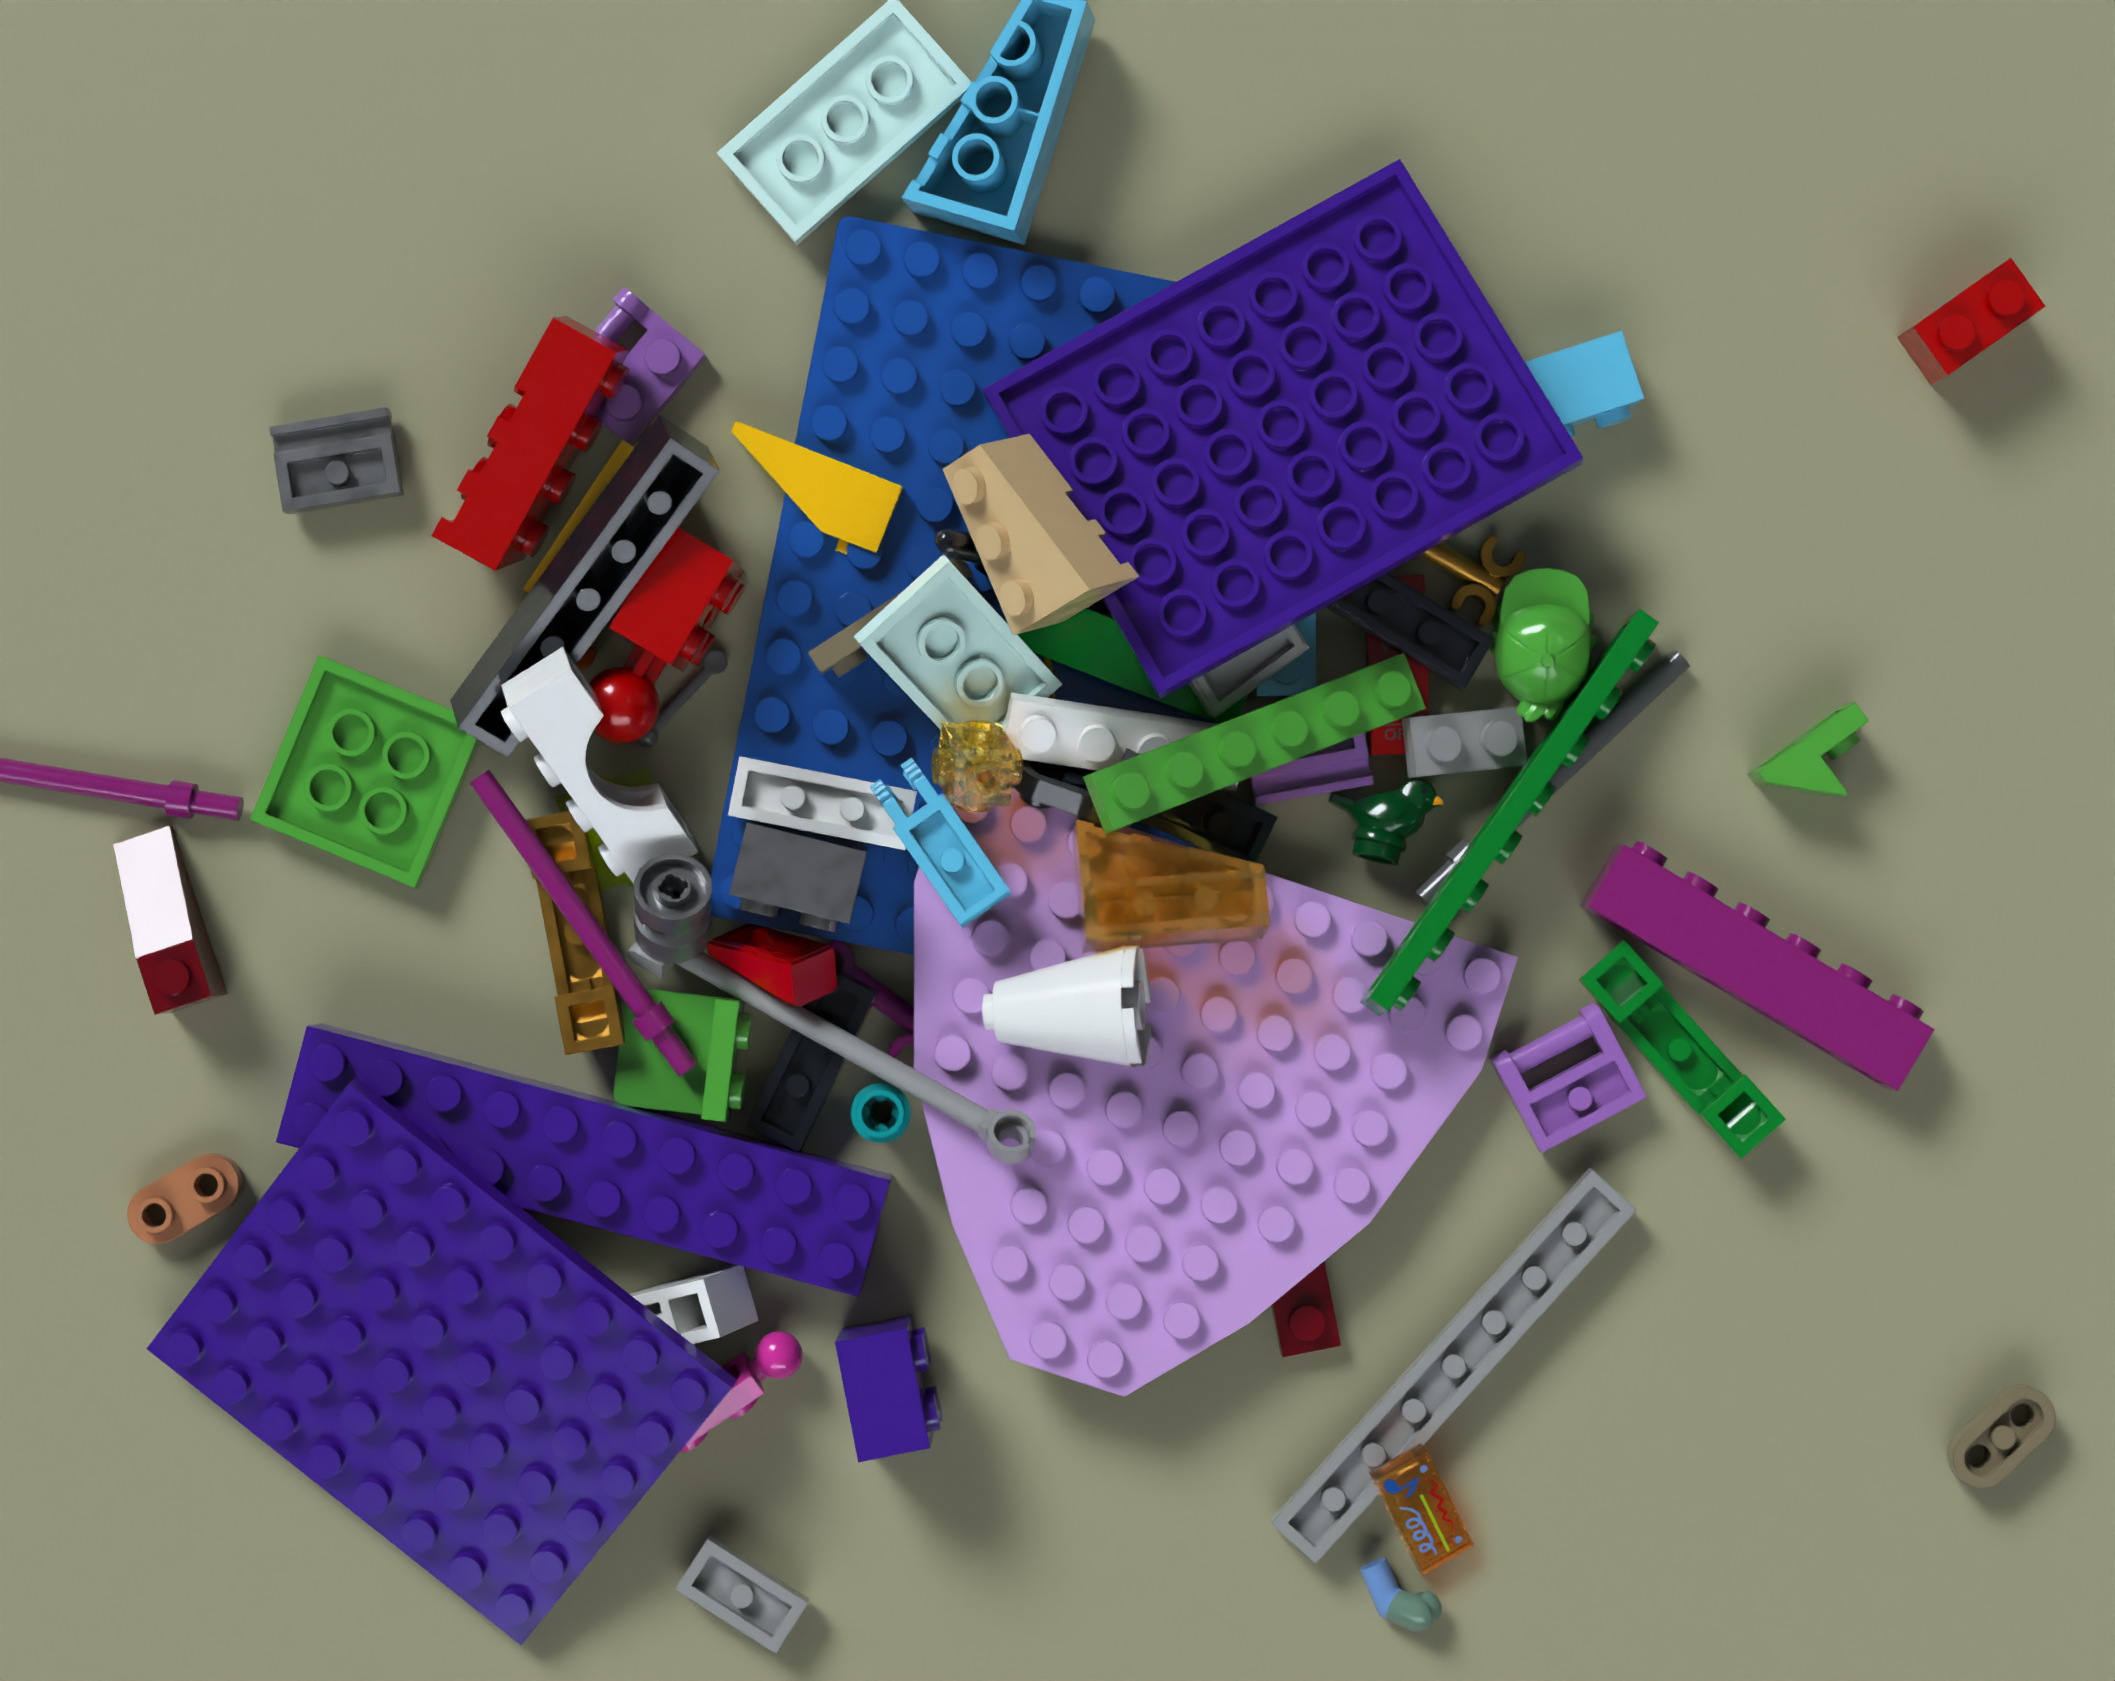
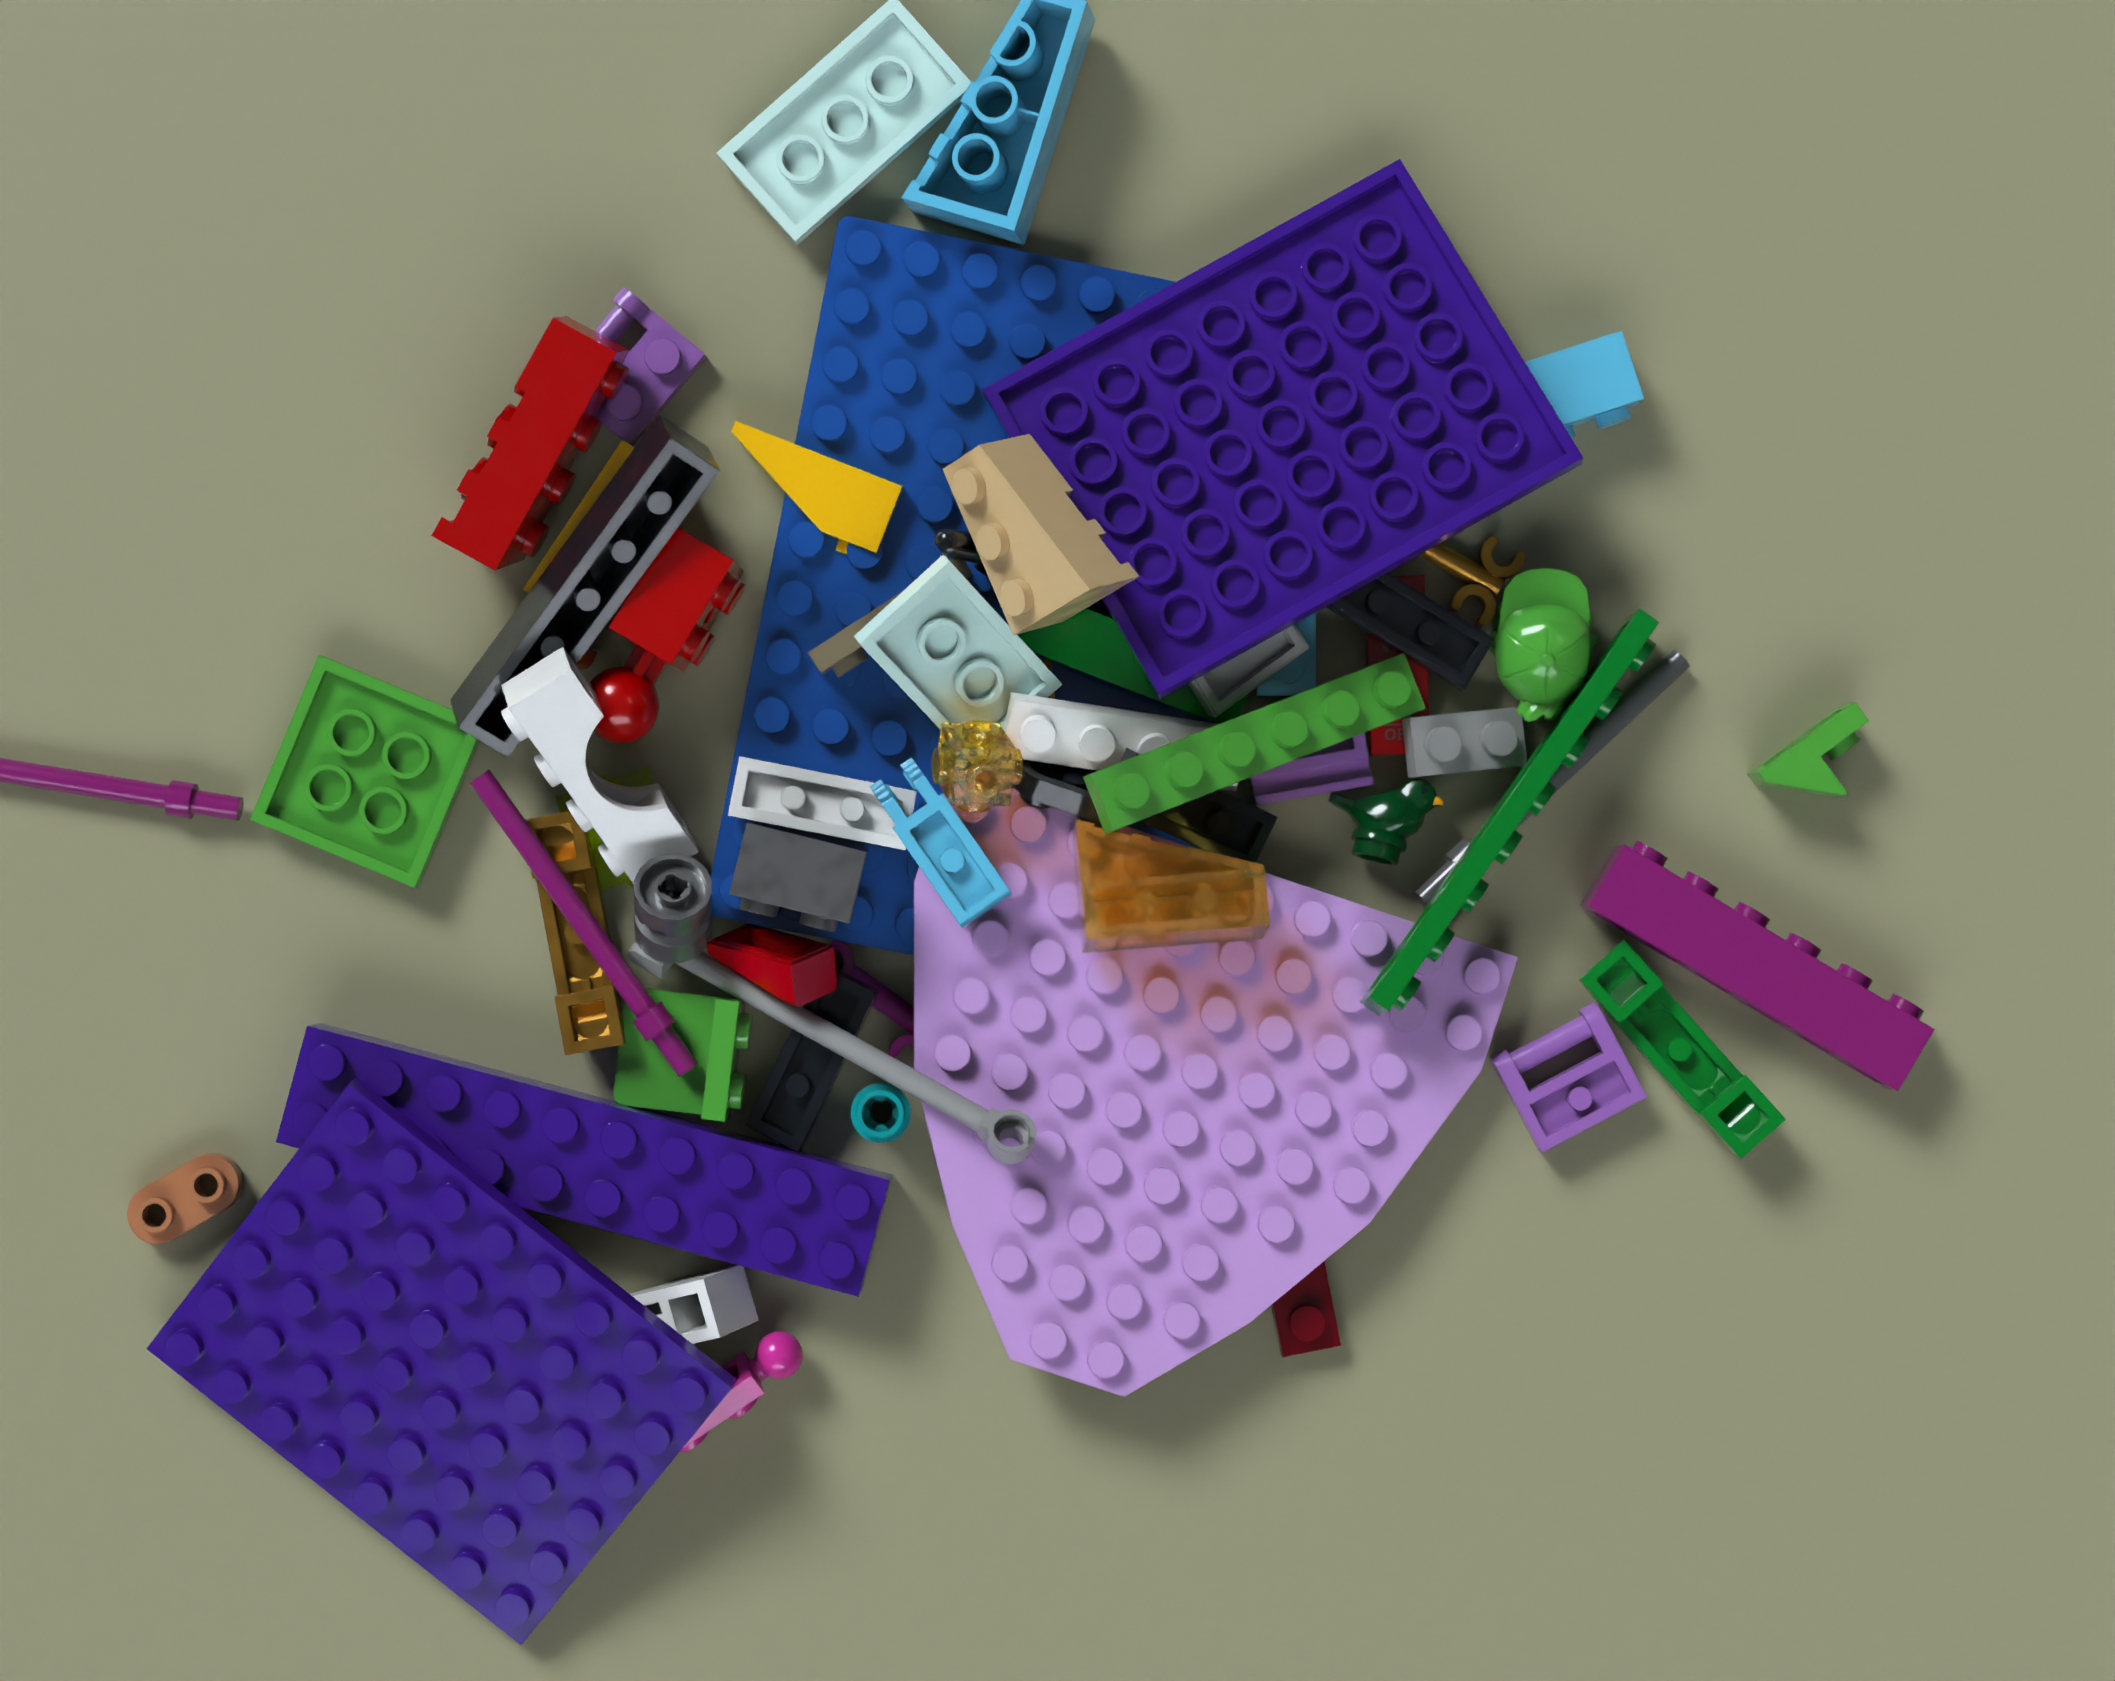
slope [113,826,228,1015] -> none
flat silver plate [269,407,404,515] -> none
dark grey hinge [636,650,728,747] -> none
light grey plate [675,1535,809,1654] -> none
dark purple brick [835,1314,943,1462] -> none
white cone [982,945,1151,1067] -> none
light grey plate [1270,1168,1637,1564] -> none
arm [1359,1557,1442,1632] -> none
clear orange tile [1369,1443,1474,1575] -> none
red brick [1897,258,2046,385] -> none
dark tan plate [1947,1384,2056,1488] -> none

